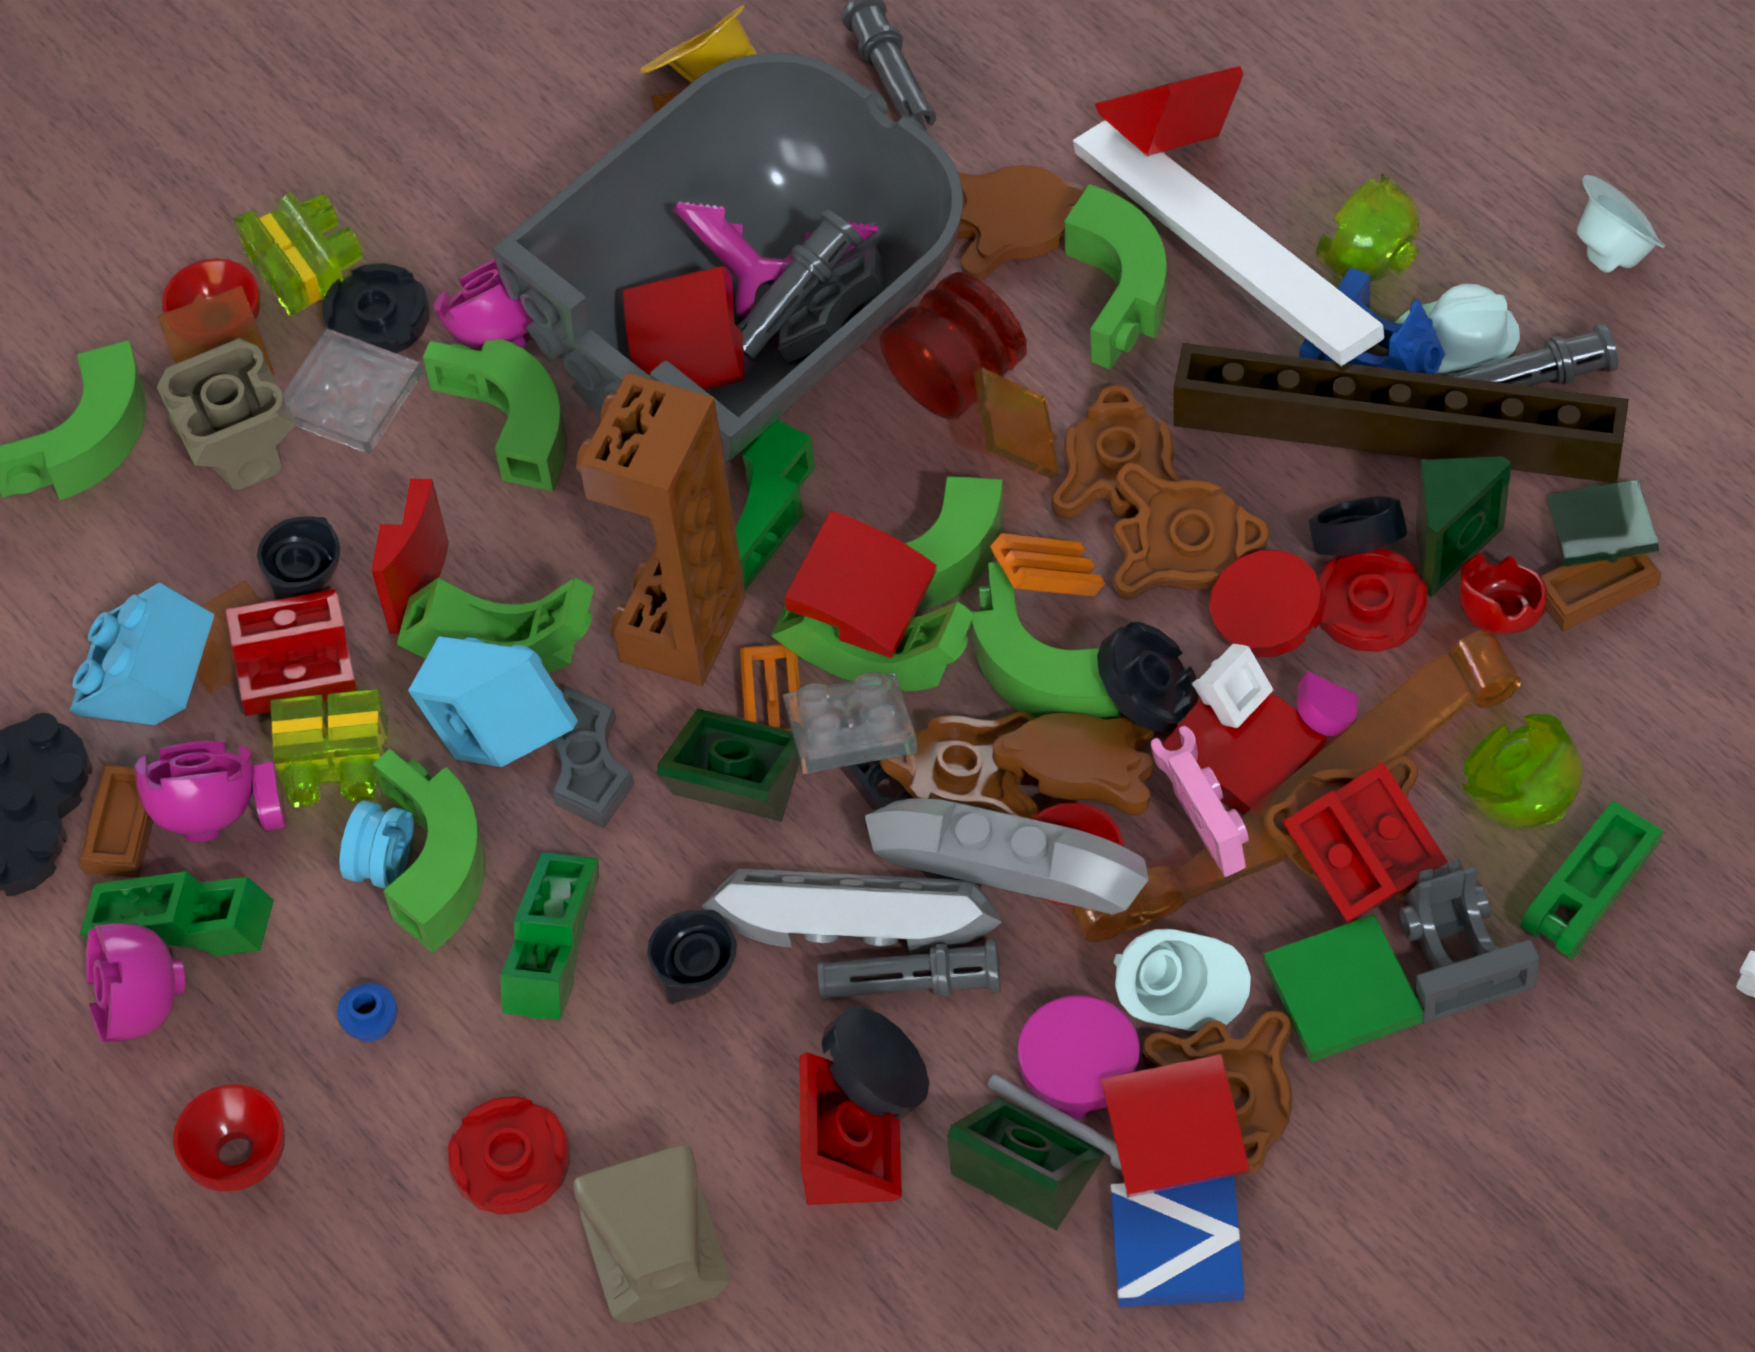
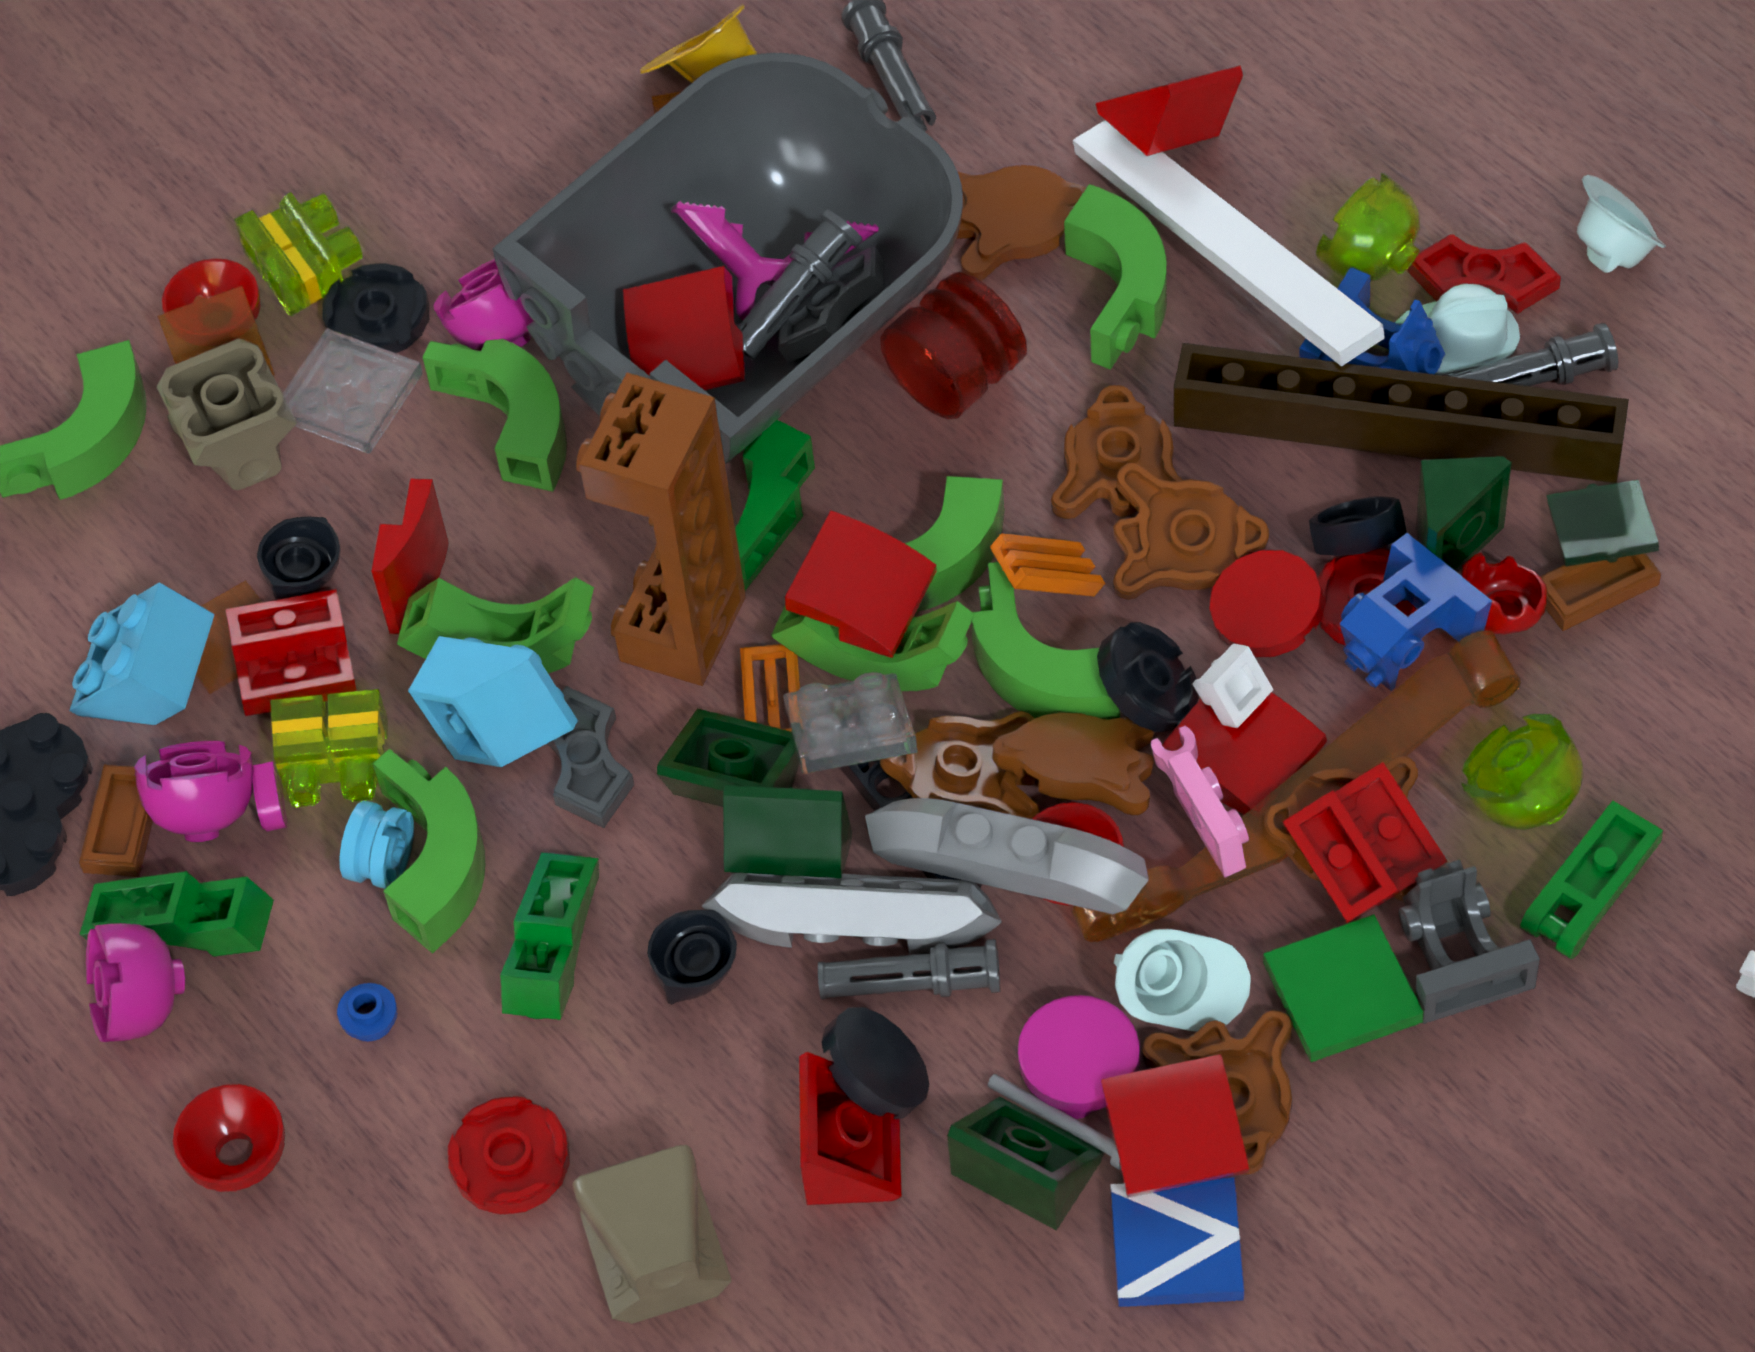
clear orange piece [974,368,1059,479] -> none
dark pink tile [1296,671,1358,736] -> none
none -> dark green slope [723,785,852,878]
none -> blue tile [1339,533,1492,691]
none -> red tile [1407,234,1561,314]

